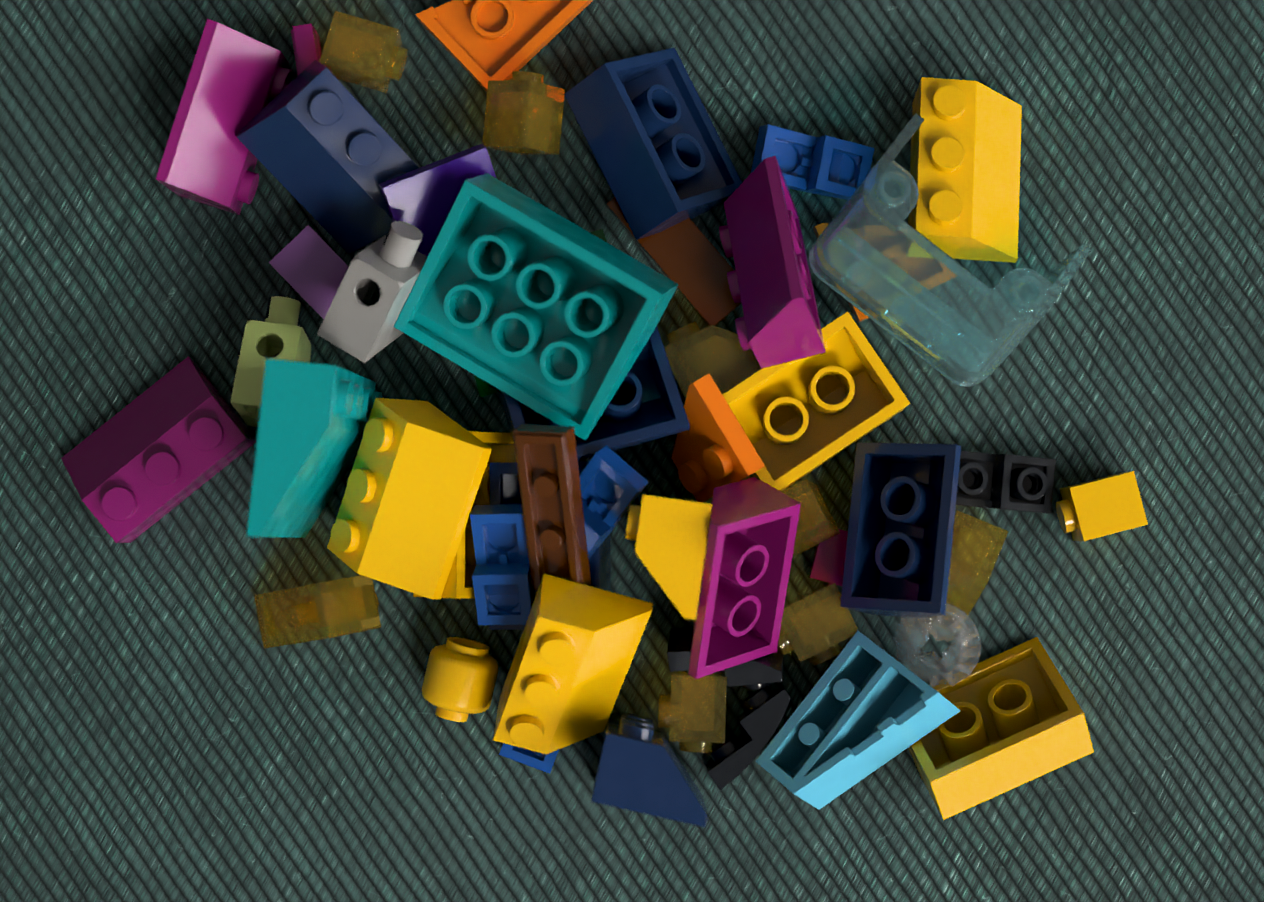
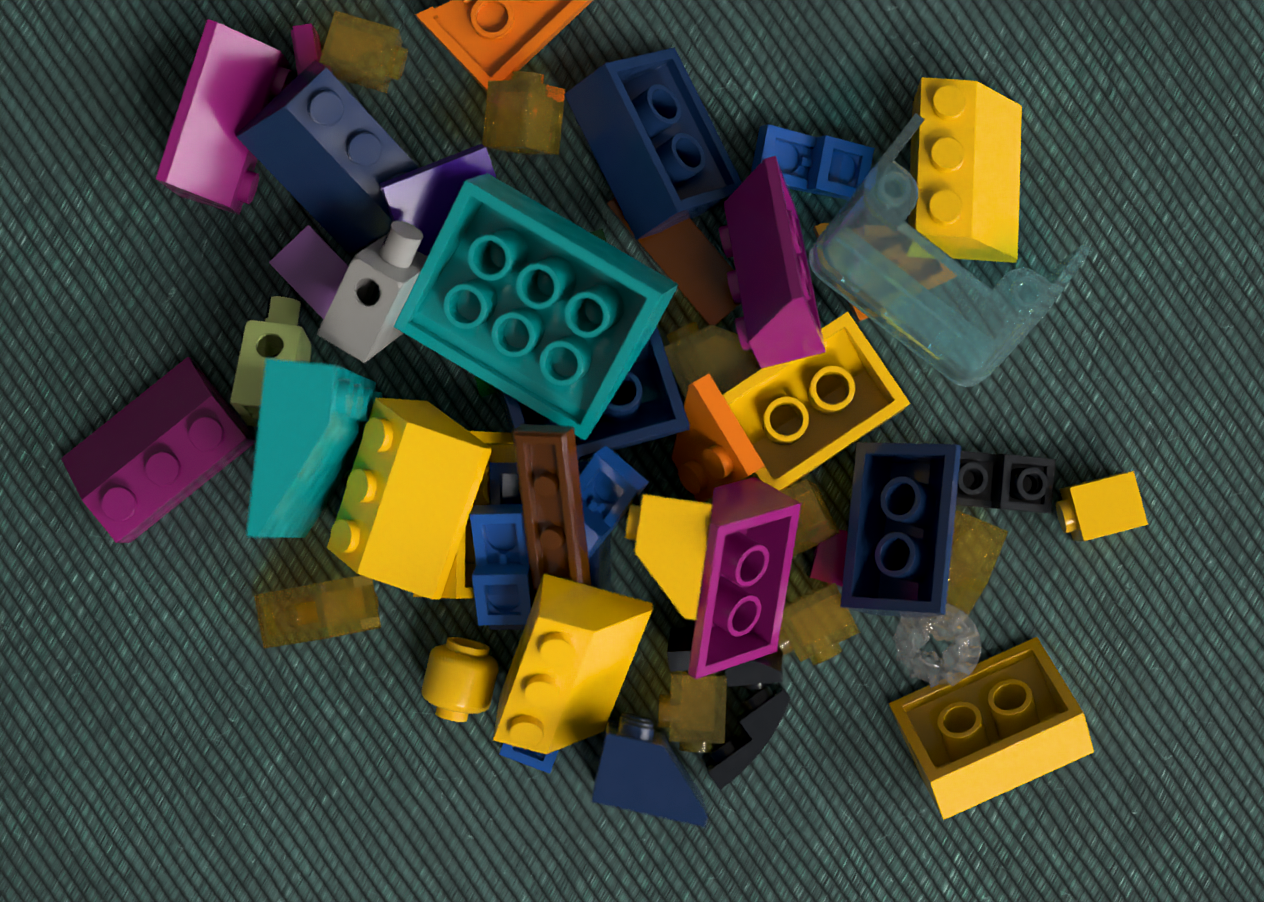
medium azure wedge [755,631,961,810] -> none

